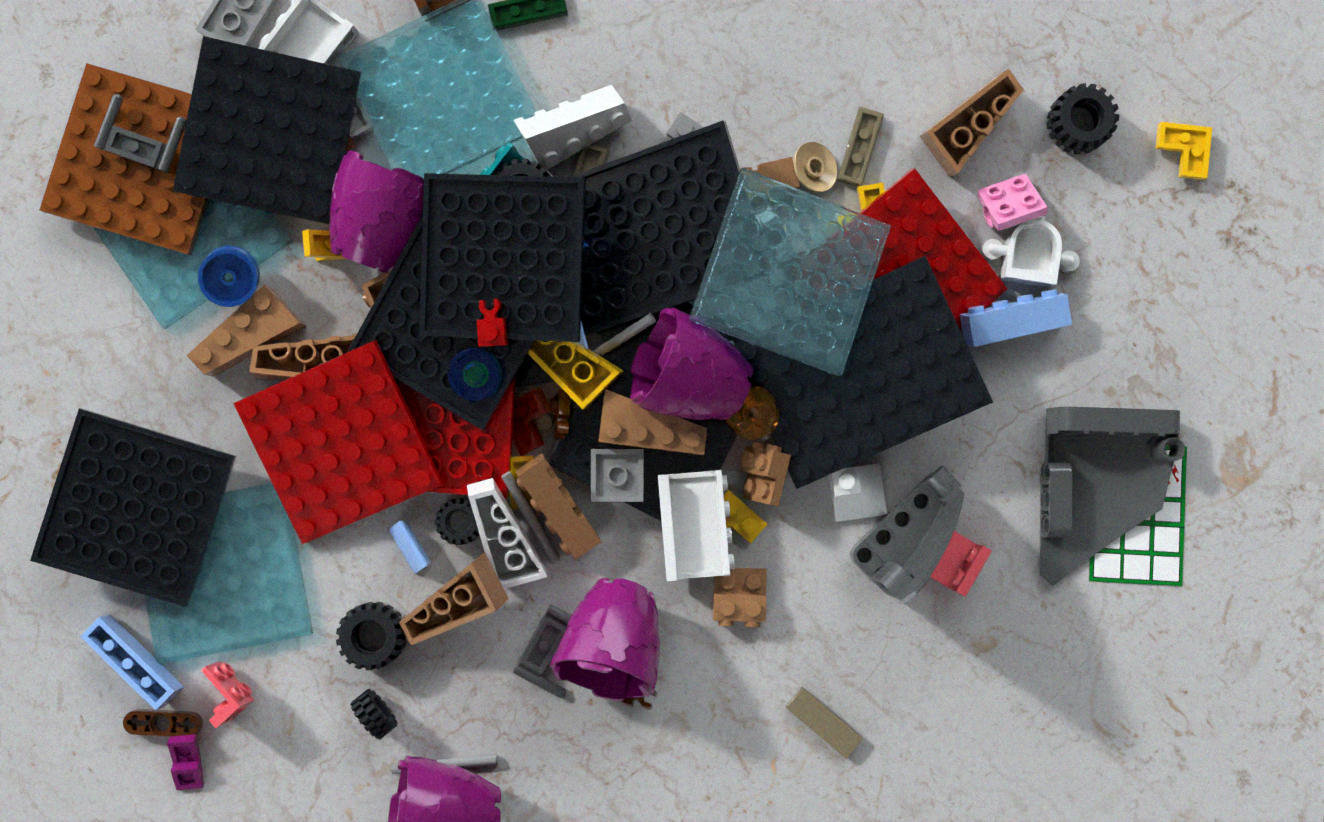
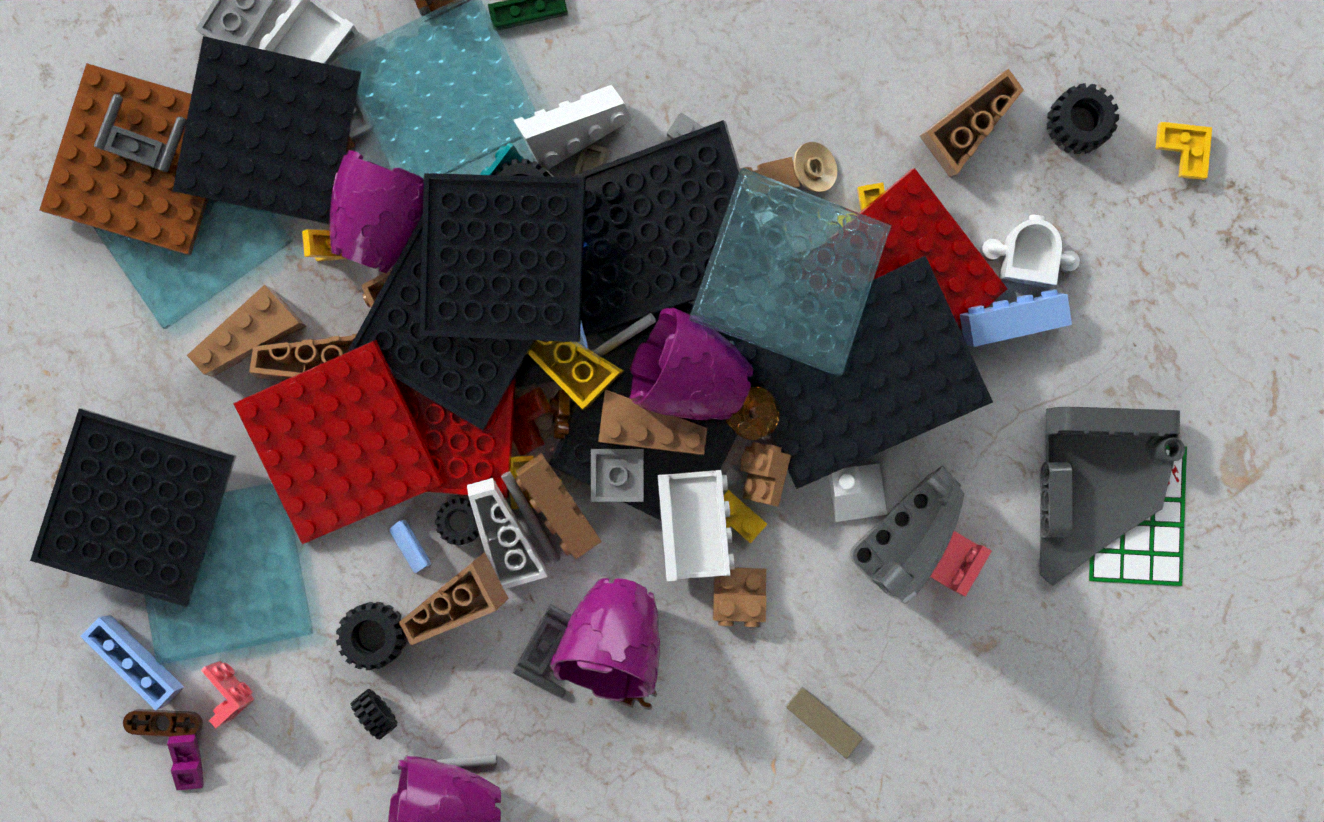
blue wheel [198,245,260,307] -> none
clear blue tile [448,348,502,401] -> none
red plate [477,299,507,347] -> none
dark tan tile [836,106,884,187] -> none
bright pink plate [977,174,1047,231] -> none

